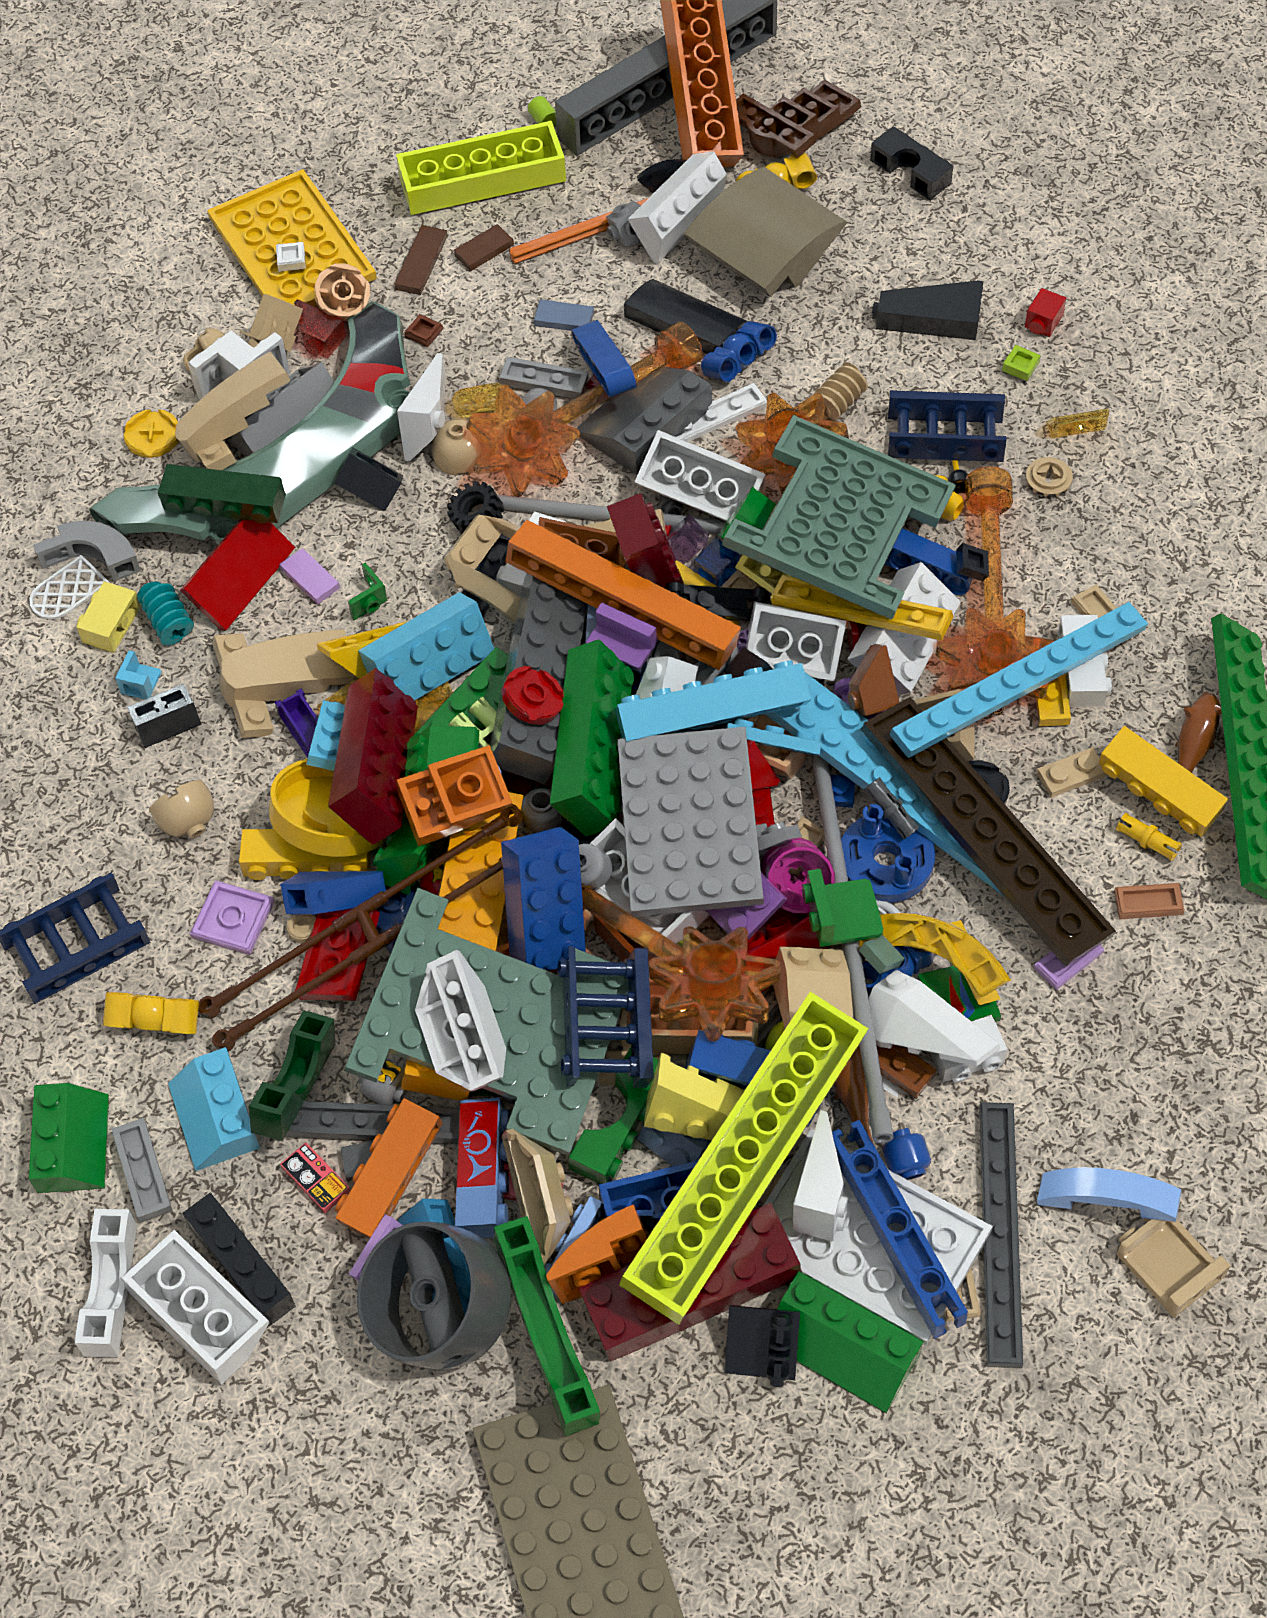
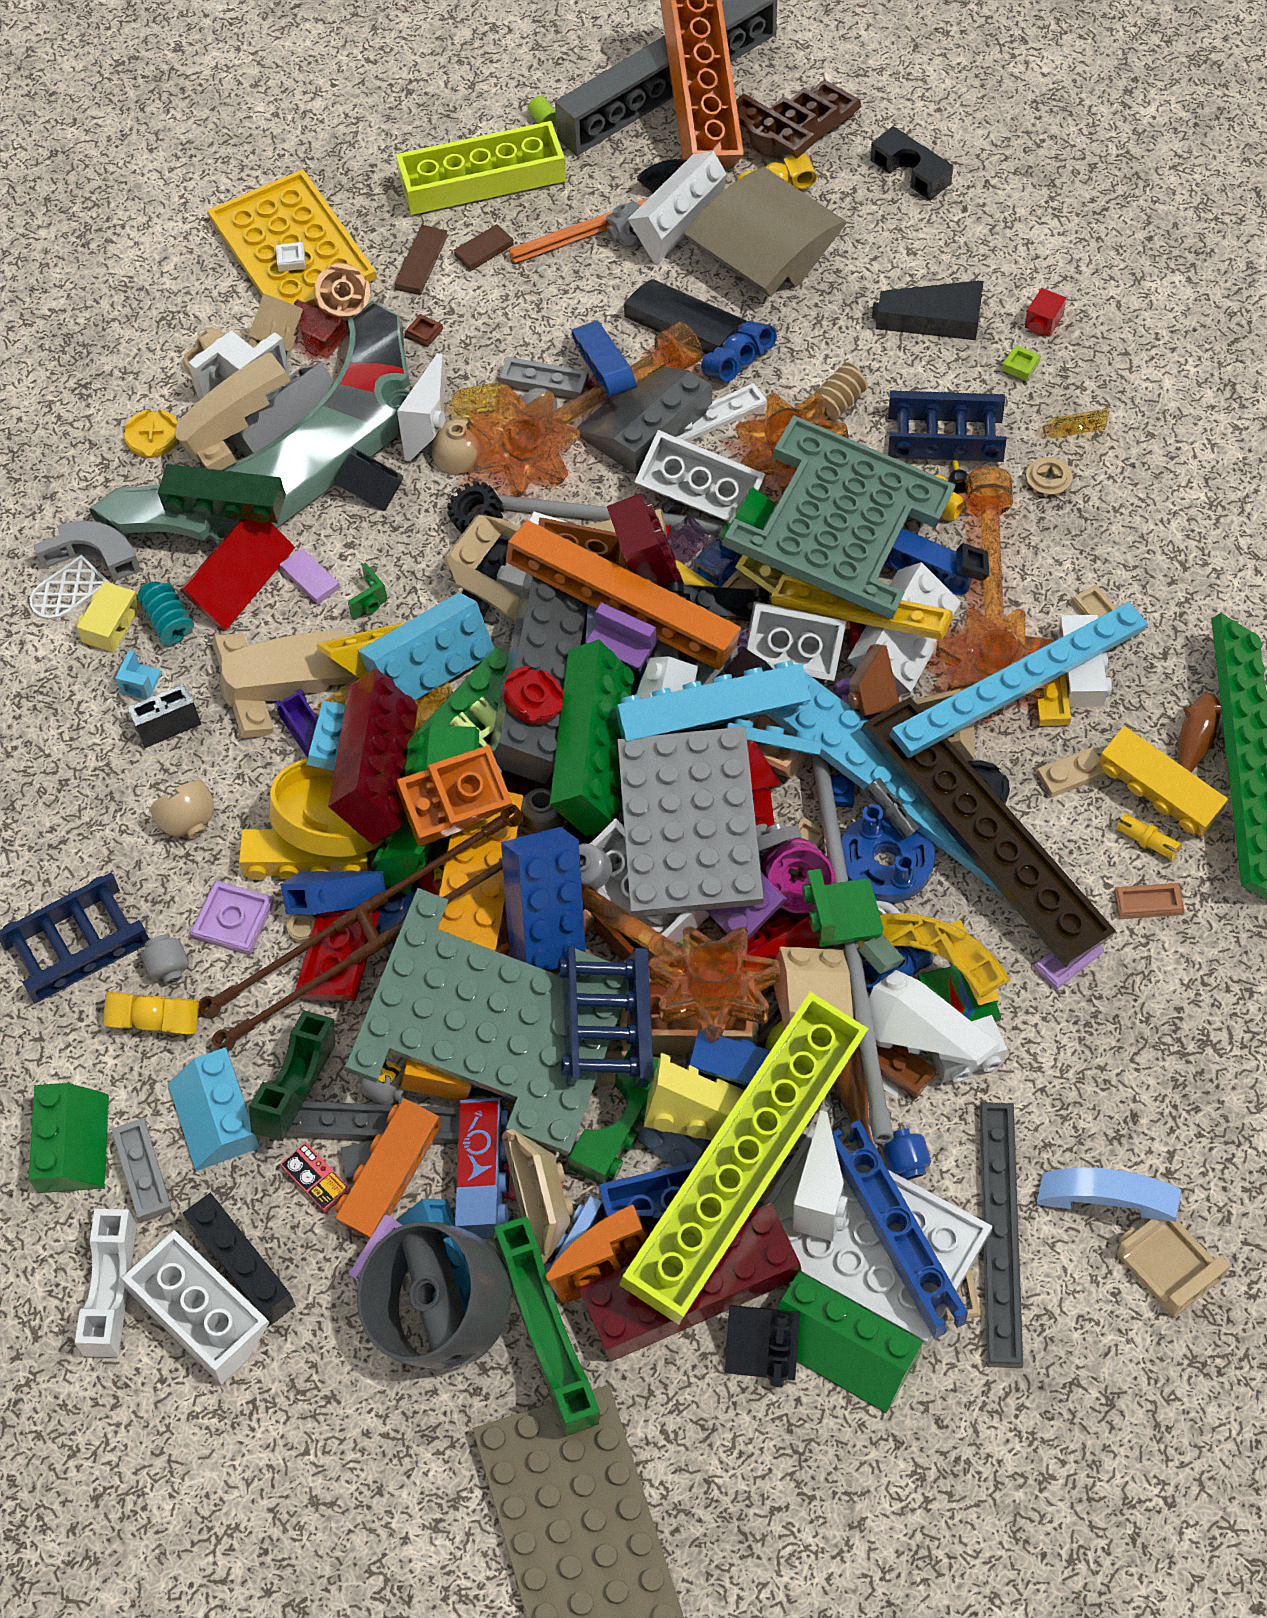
white wedge [415,950,506,1091] -> none
sand blue tile [534,299,594,331] -> none
none -> light grey head [141,934,189,985]

